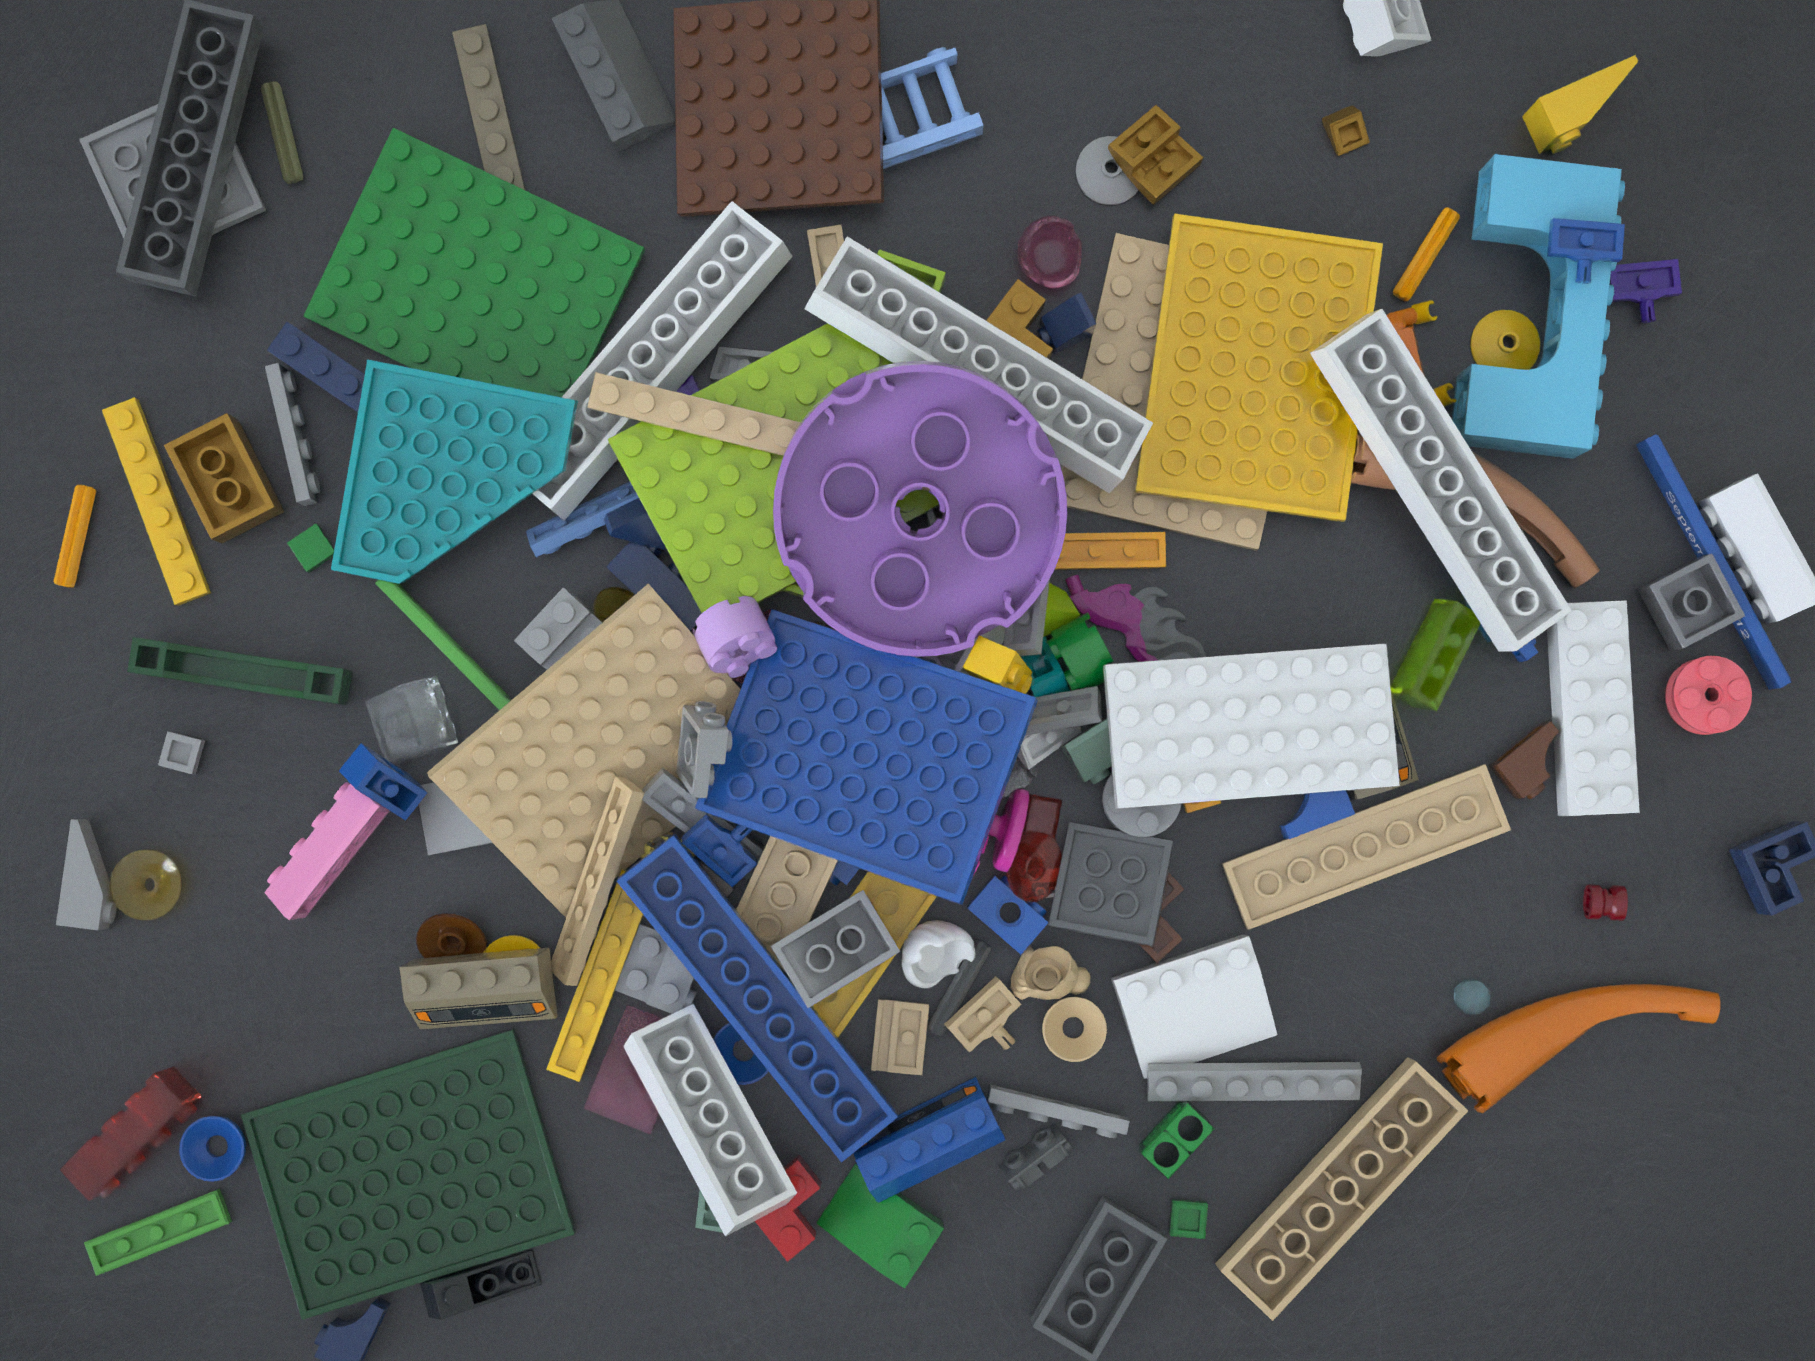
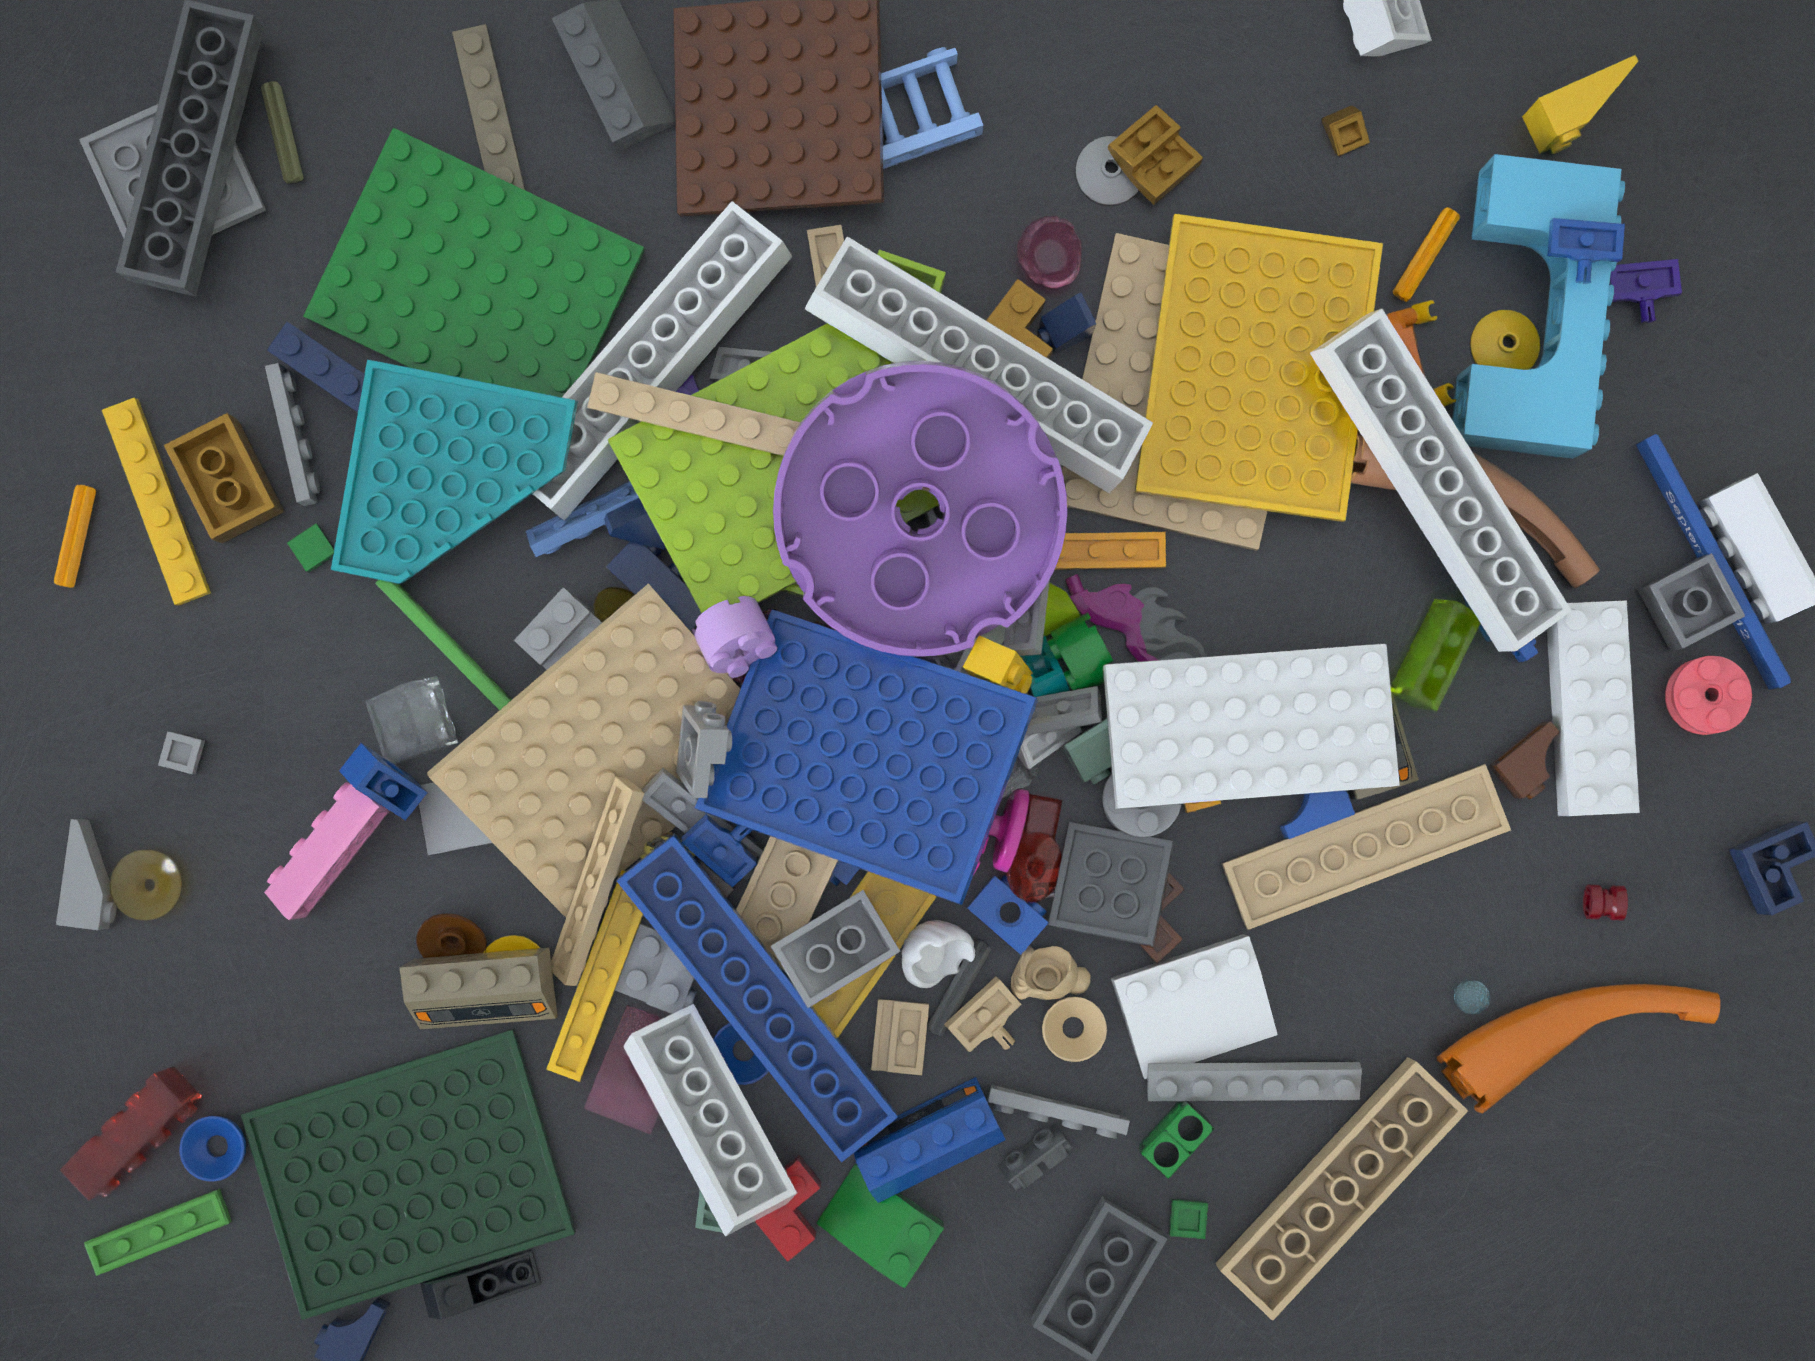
dark green arch [127,637,352,705] -> none

